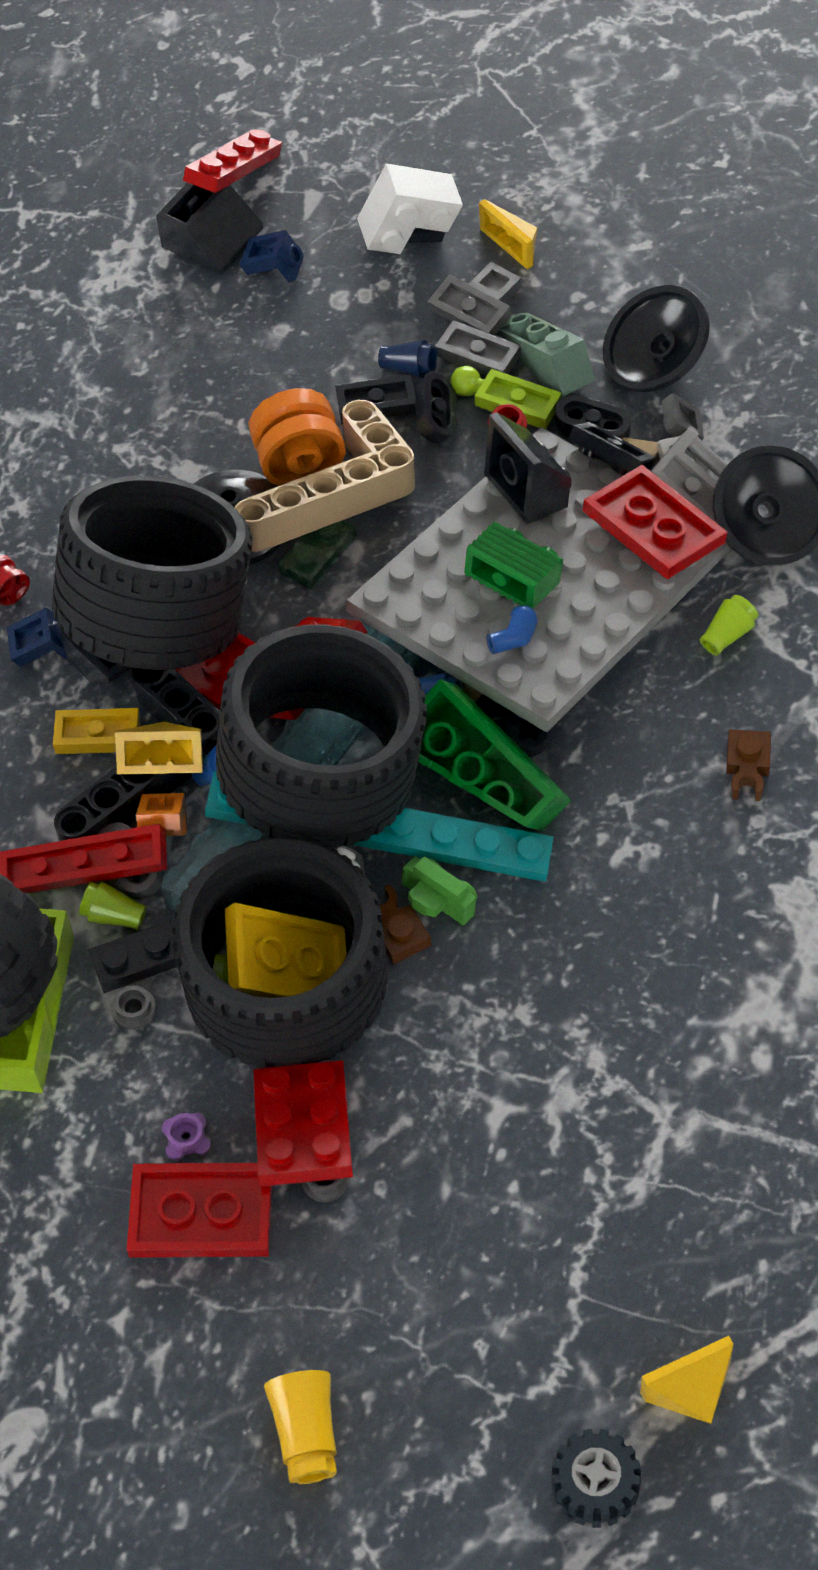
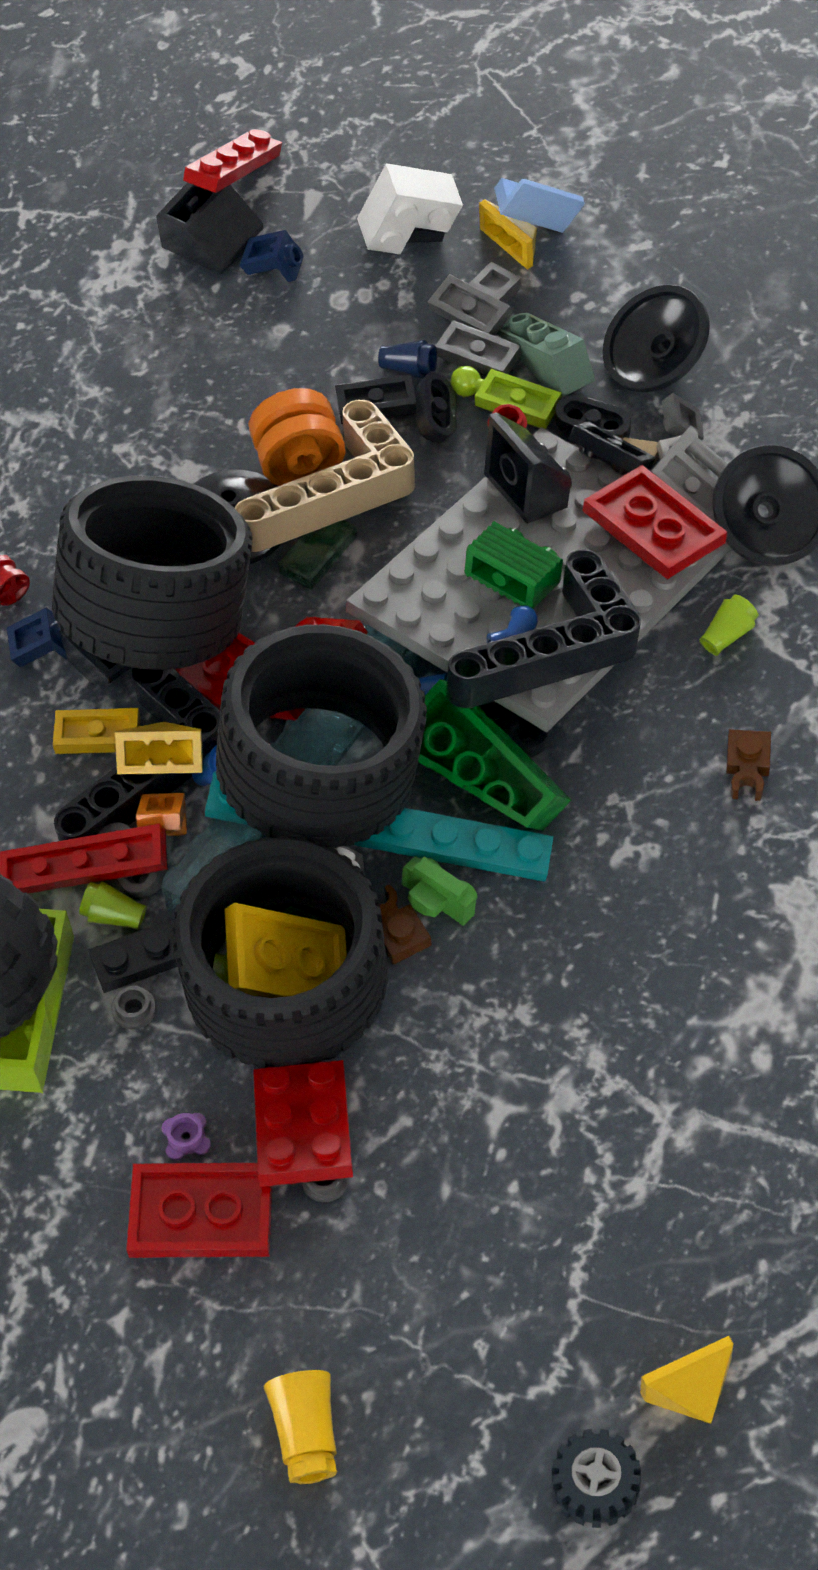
none -> black beam [446,549,641,708]
none -> light blue panel [494,178,585,233]

